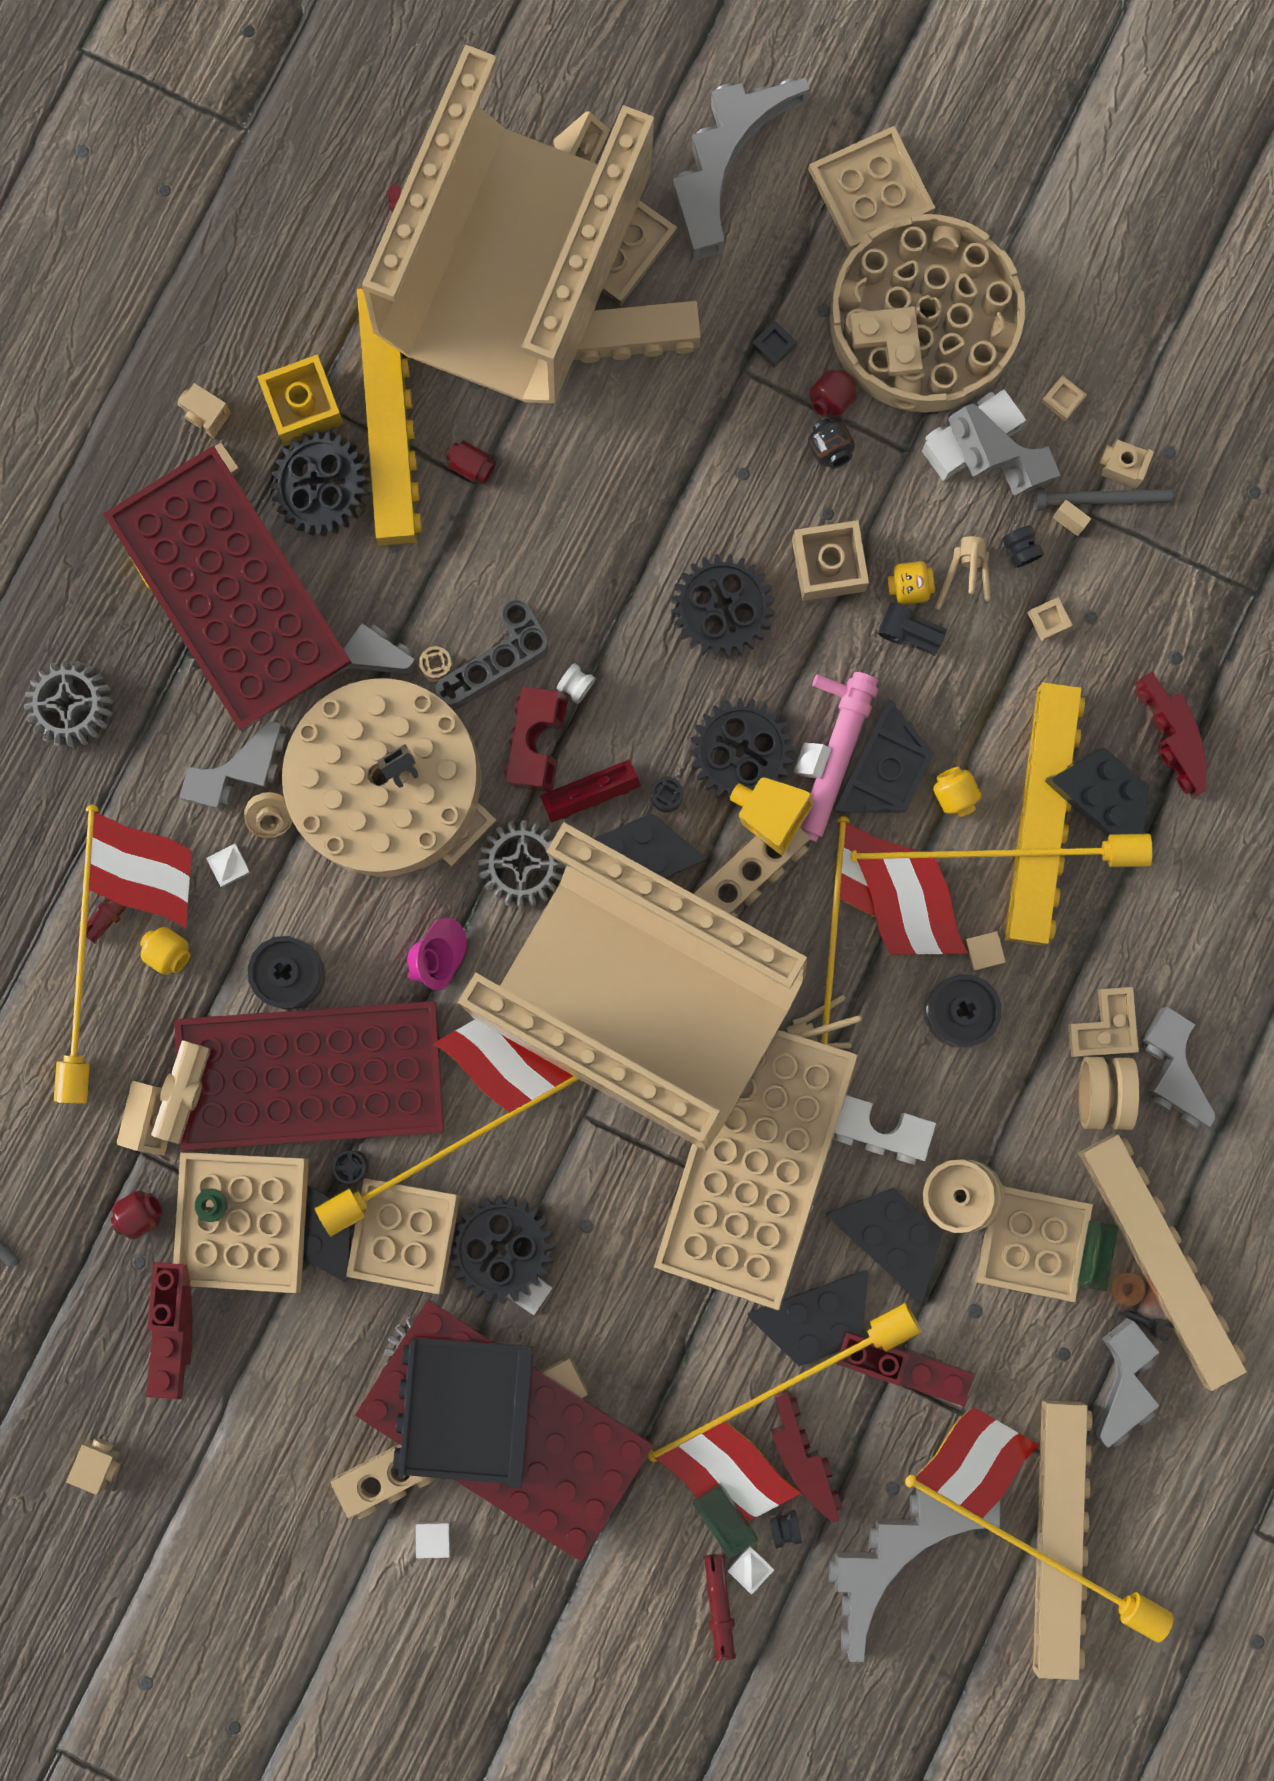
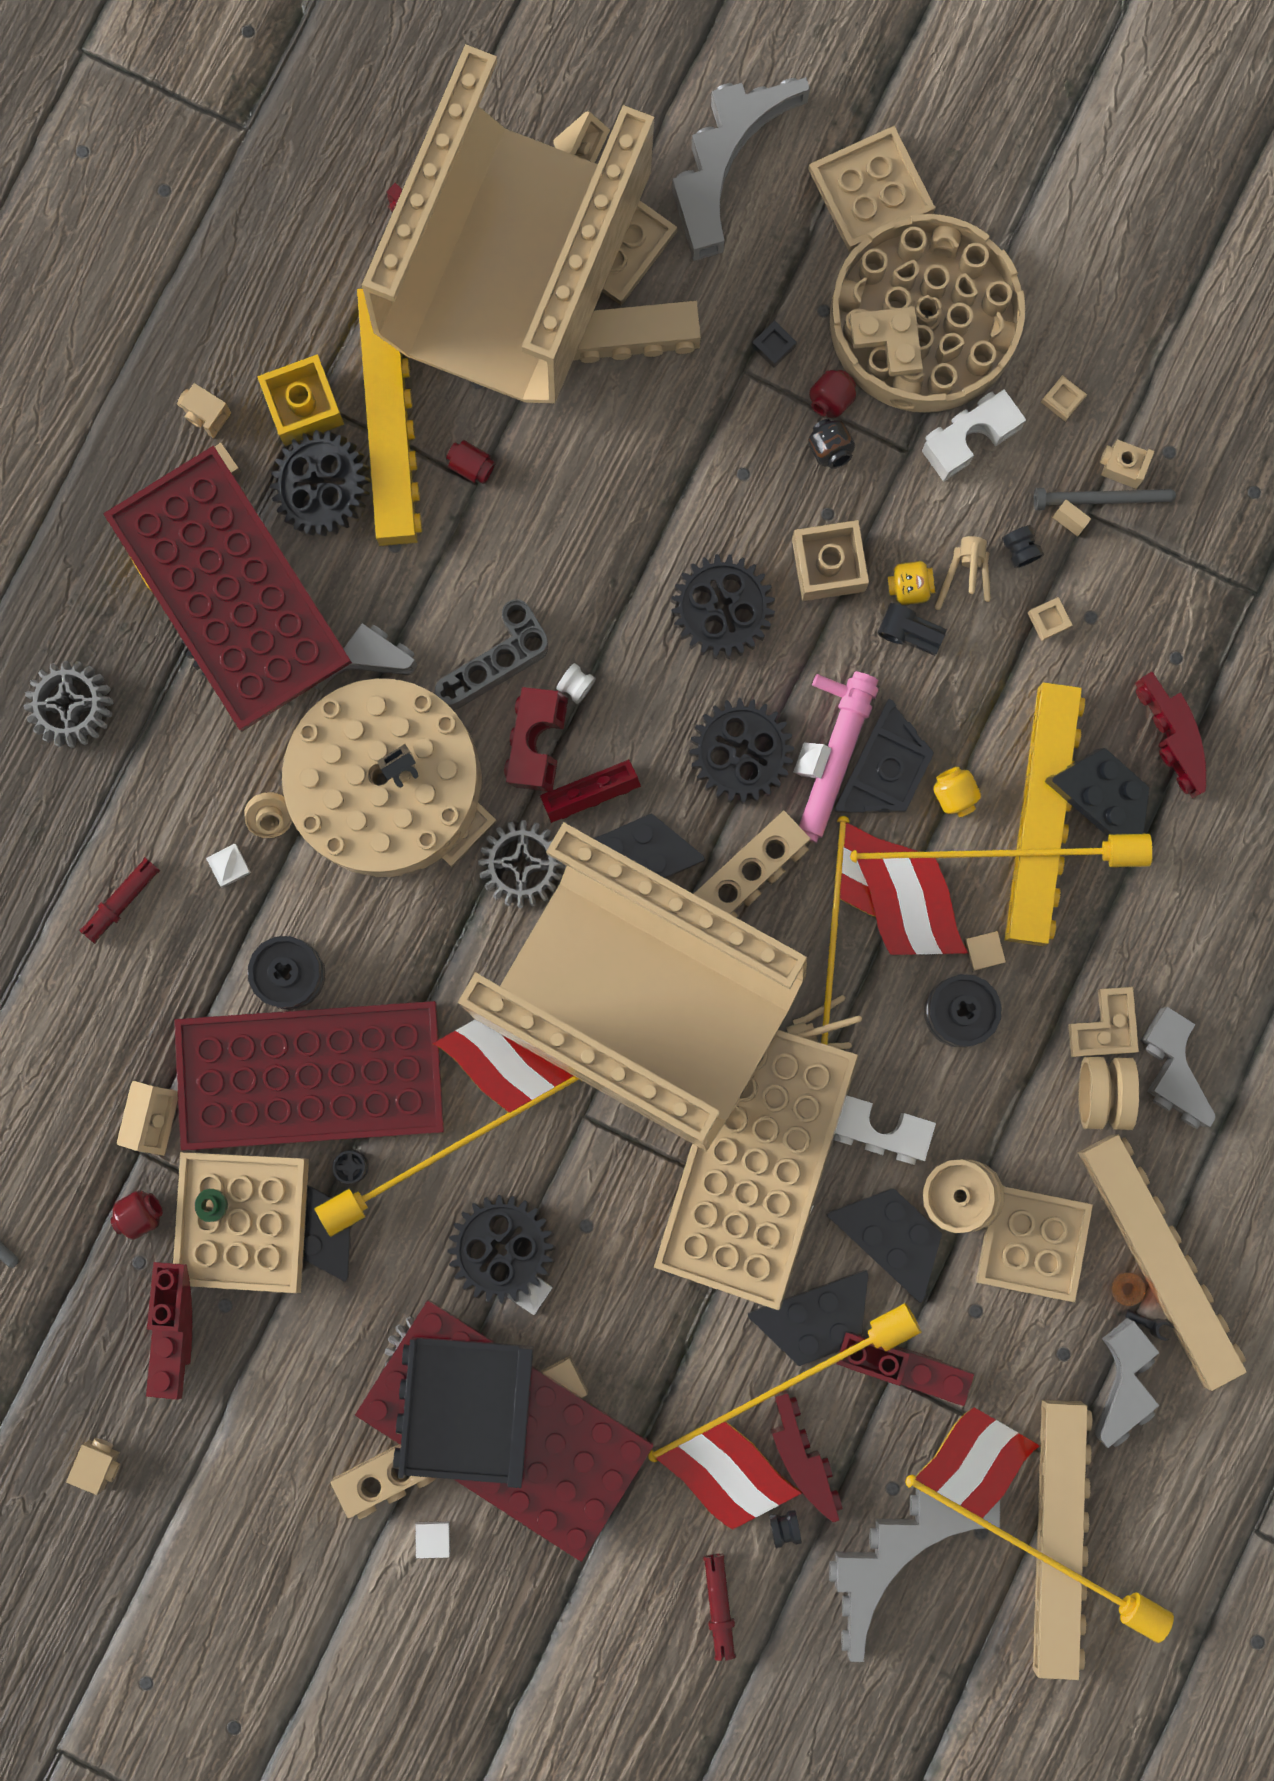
flag [54,805,192,1103] -> none
yellow head [140,927,190,975] -> none
tan piece [151,1040,211,1144] -> none
light grey arch [179,722,288,811] -> none
tan plate [346,1178,460,1294] -> none
dark pink piece [407,918,467,990] -> none
tan wheel [419,646,454,684] -> none
black wheel [651,777,683,813] -> none
clear green tile [692,1482,758,1558] -> none
white tile [727,1544,774,1594] -> none
yellow torso [730,777,814,856] -> none
light grey arch [948,404,1061,496] -> none
clear green tile [1077,1220,1118,1291] -> none

